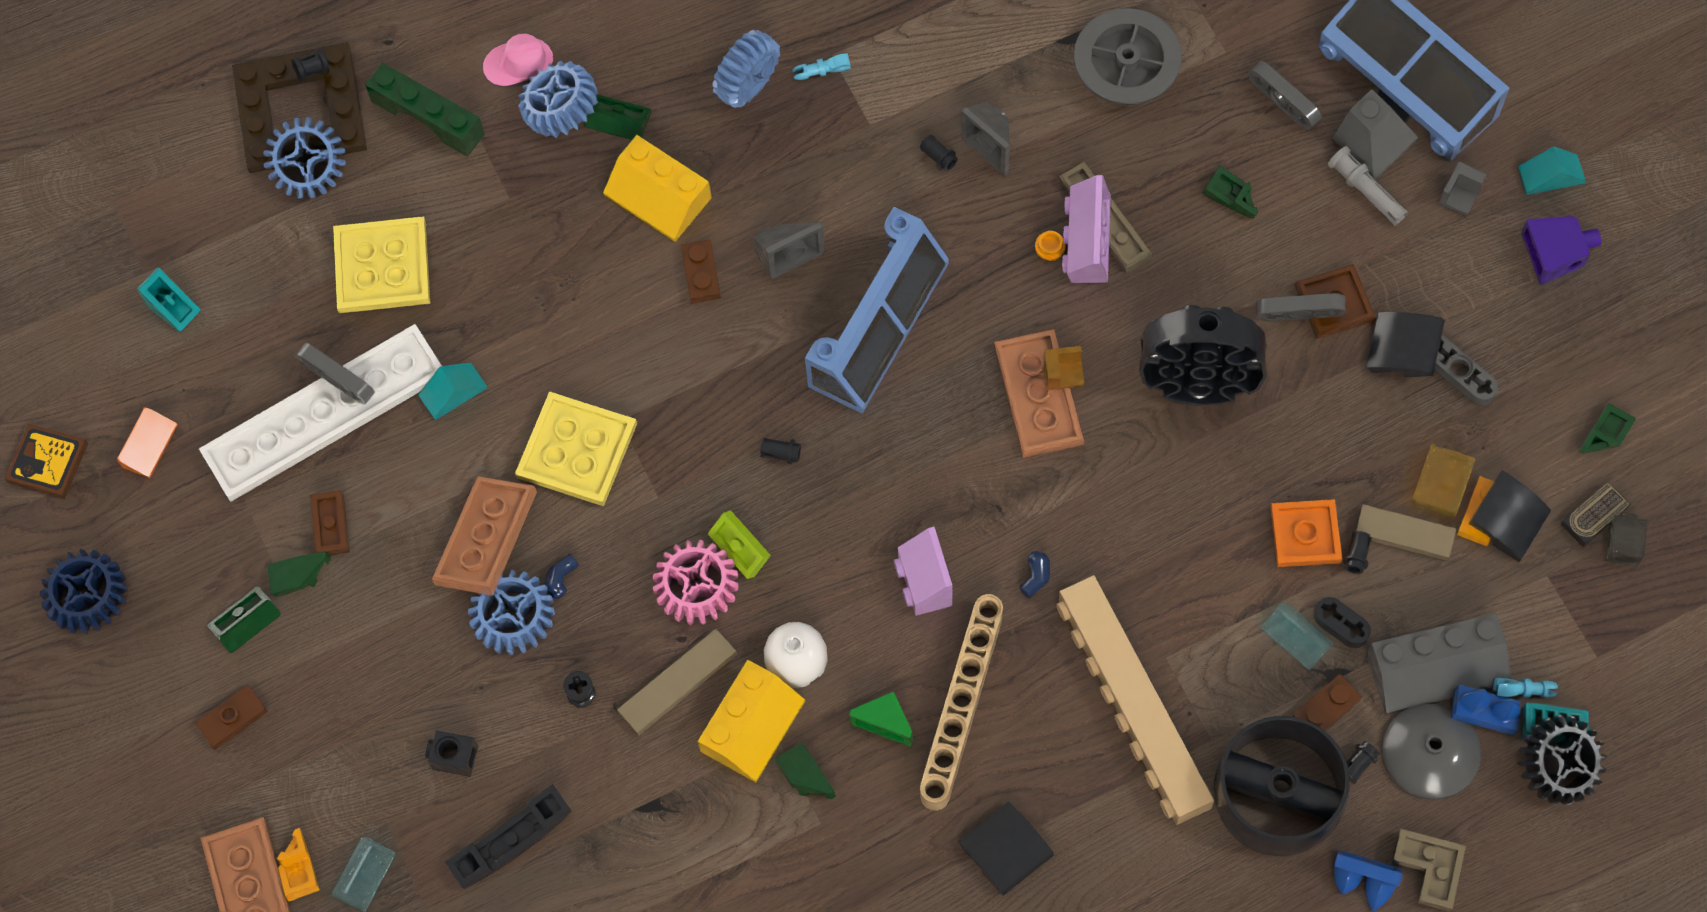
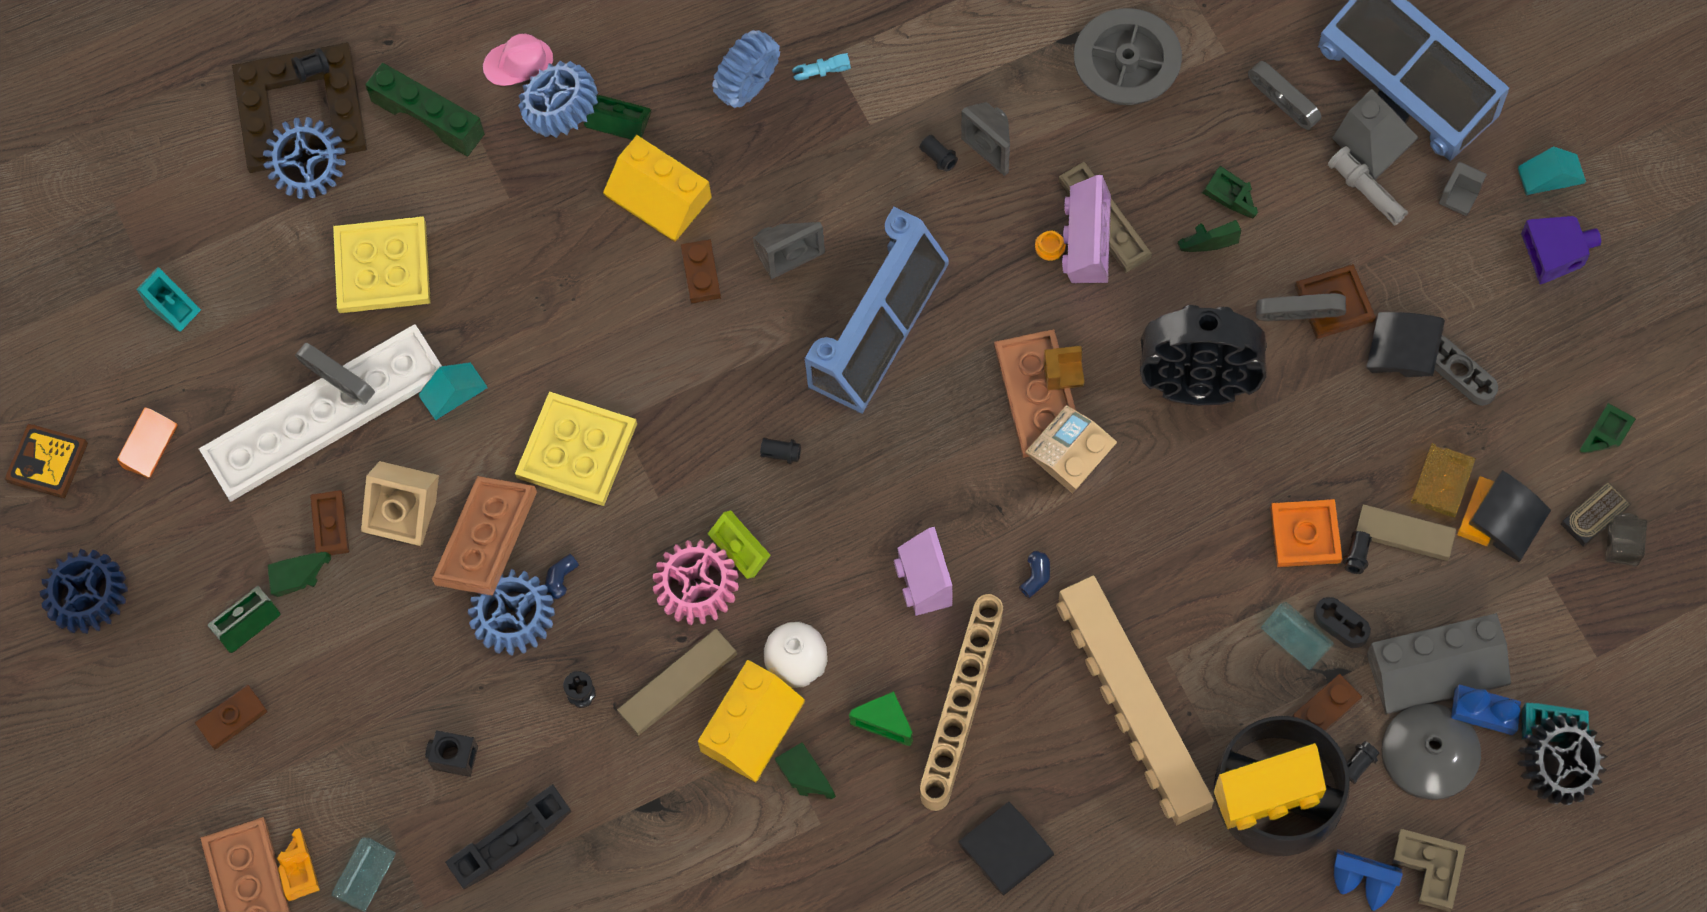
medium azure piece [1493,678,1558,698] -> none
none -> tan slope [361,461,439,546]
none -> tan slope [1025,405,1117,494]
none -> dark green slope [1177,220,1242,252]
none -> yellow slope [1214,743,1326,830]

